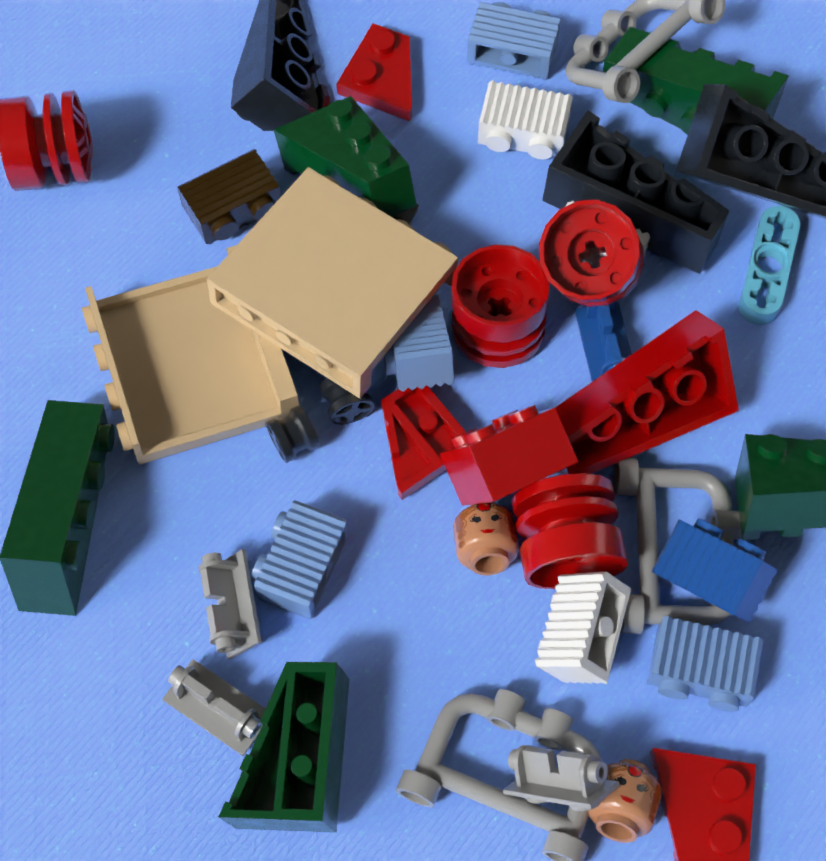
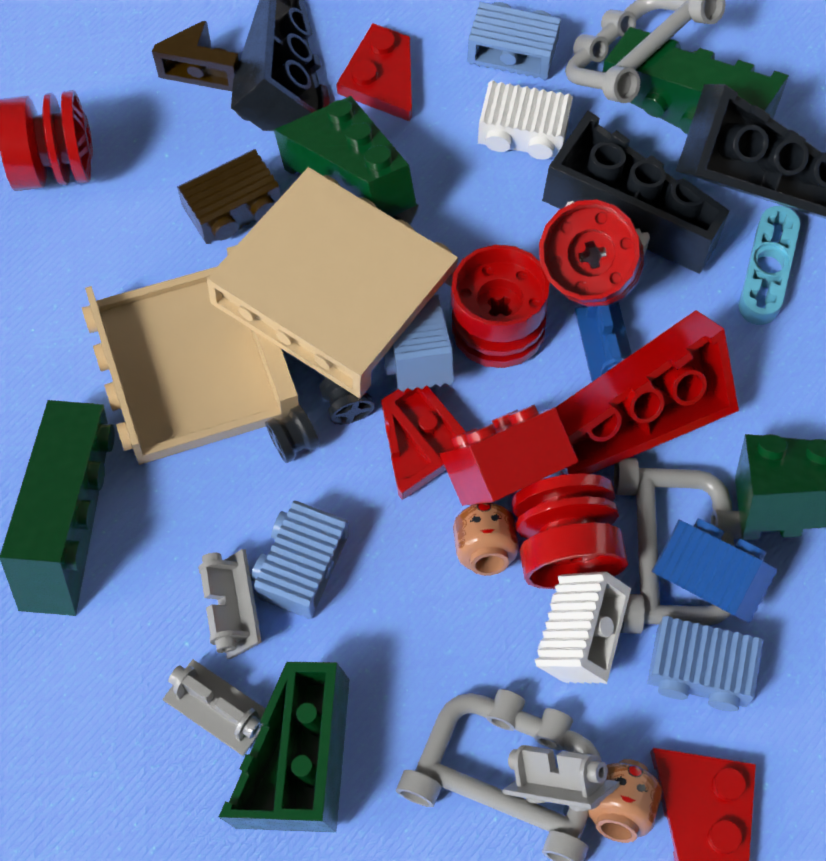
none -> dark brown slope [152,21,239,92]

